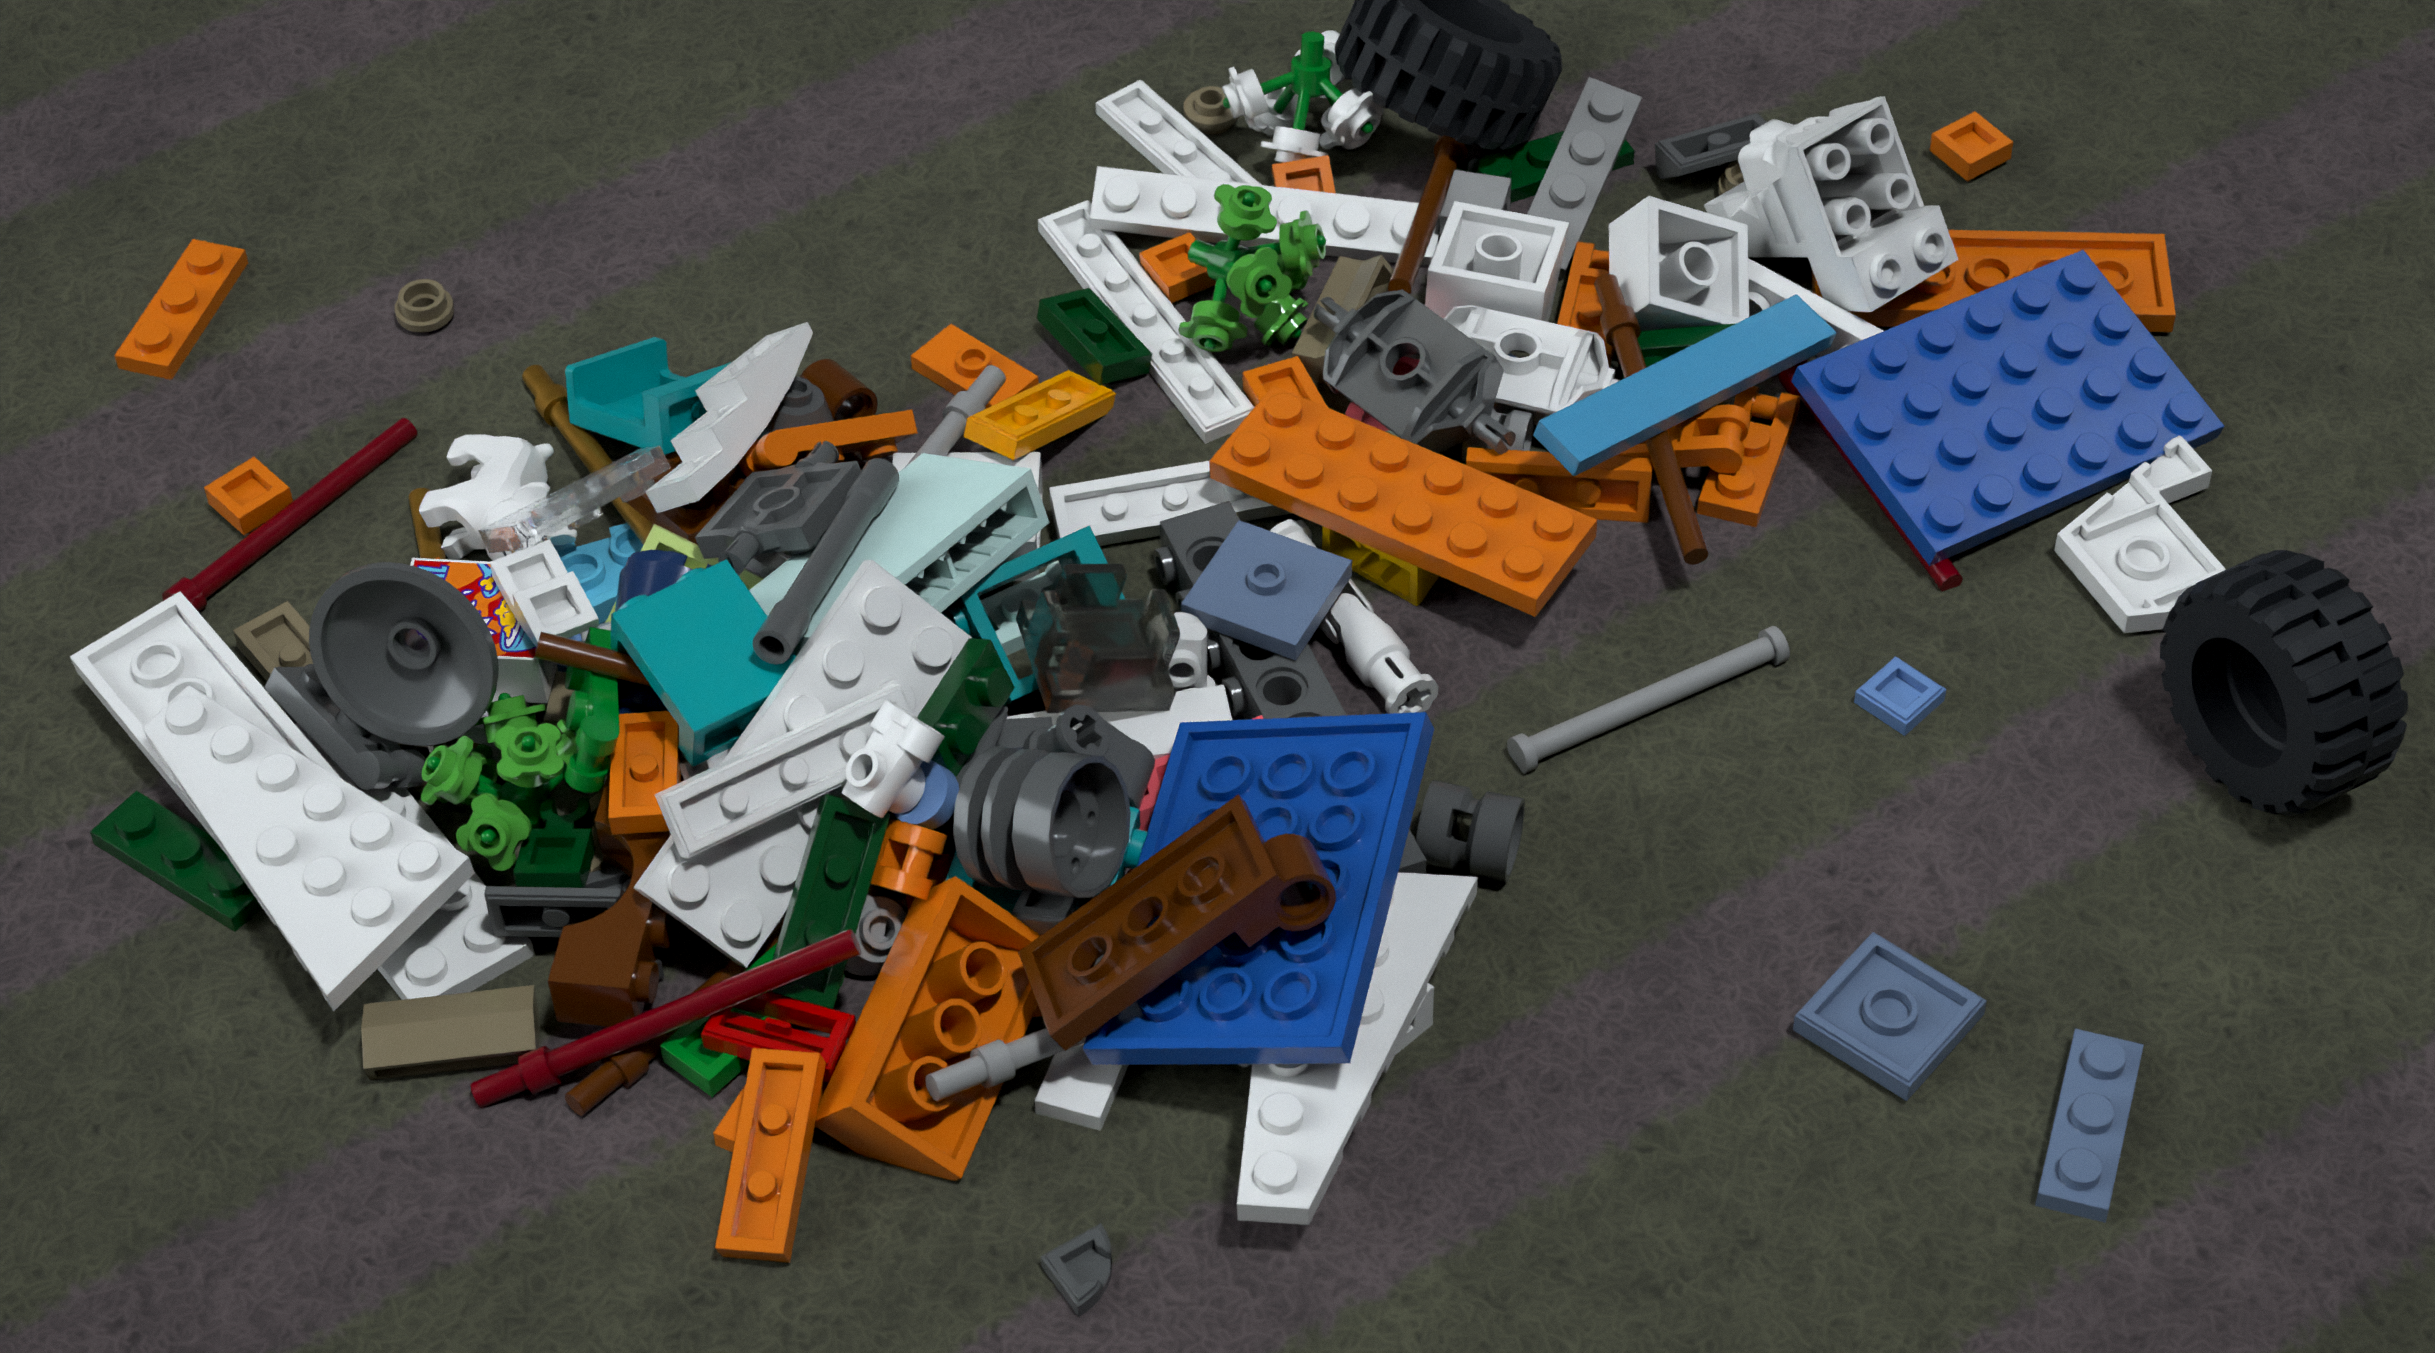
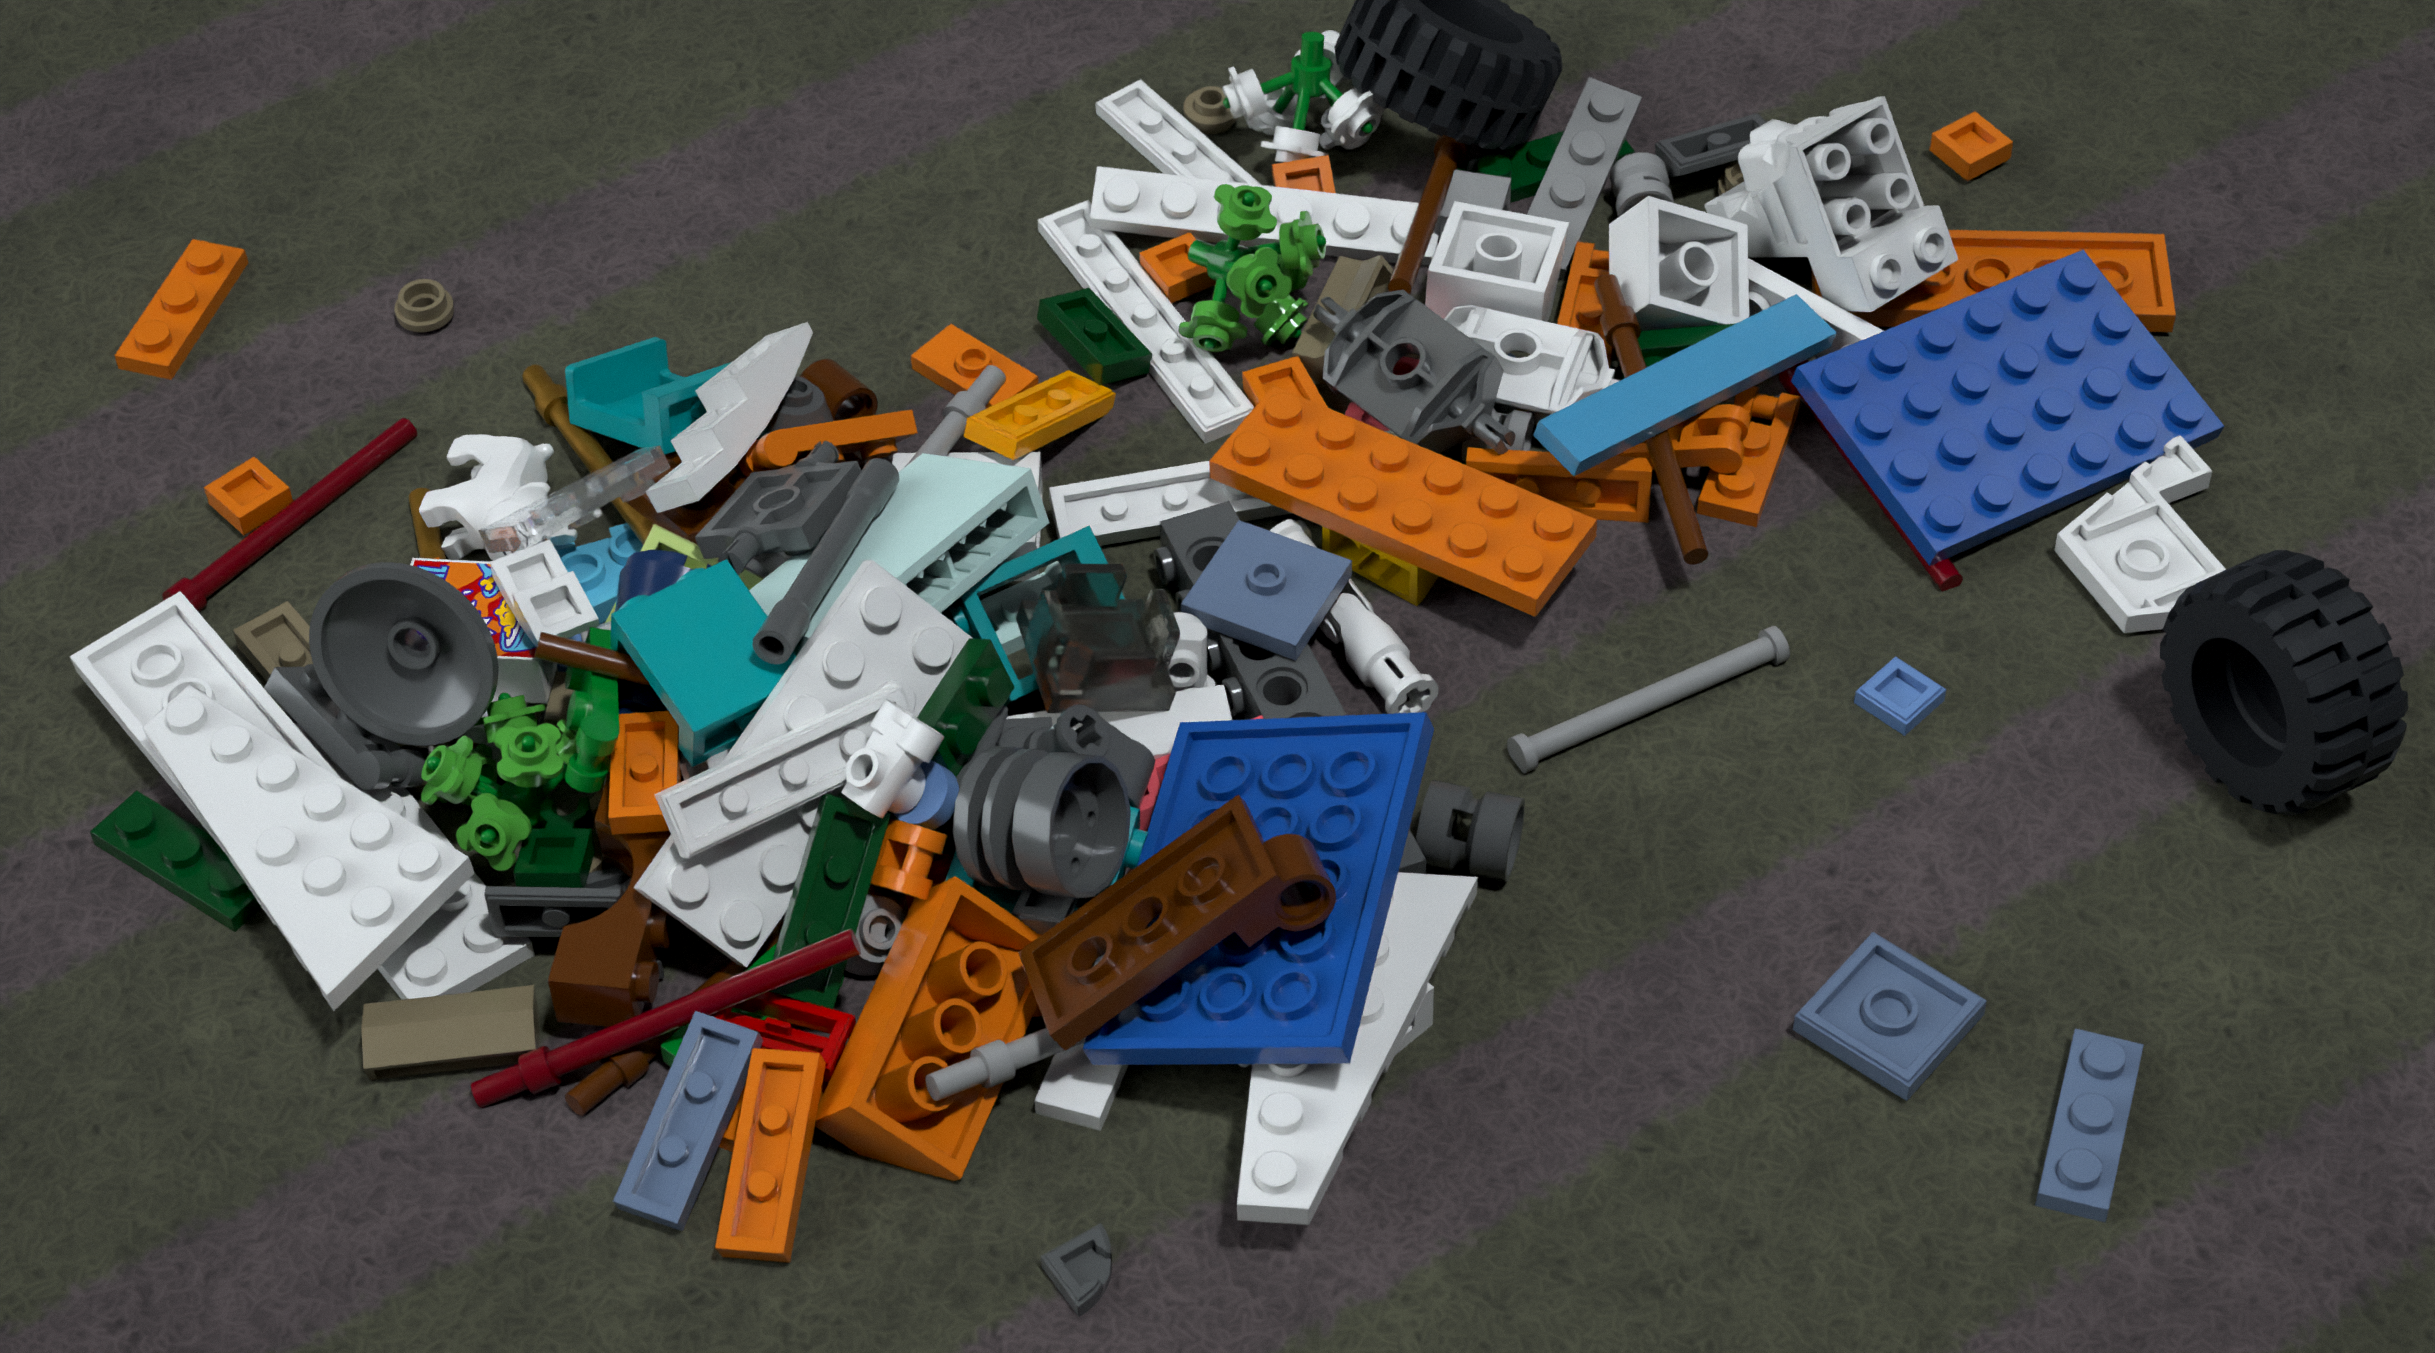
none -> sand blue plate [613,1011,763,1232]
none -> light grey wheel [1610,152,1674,217]

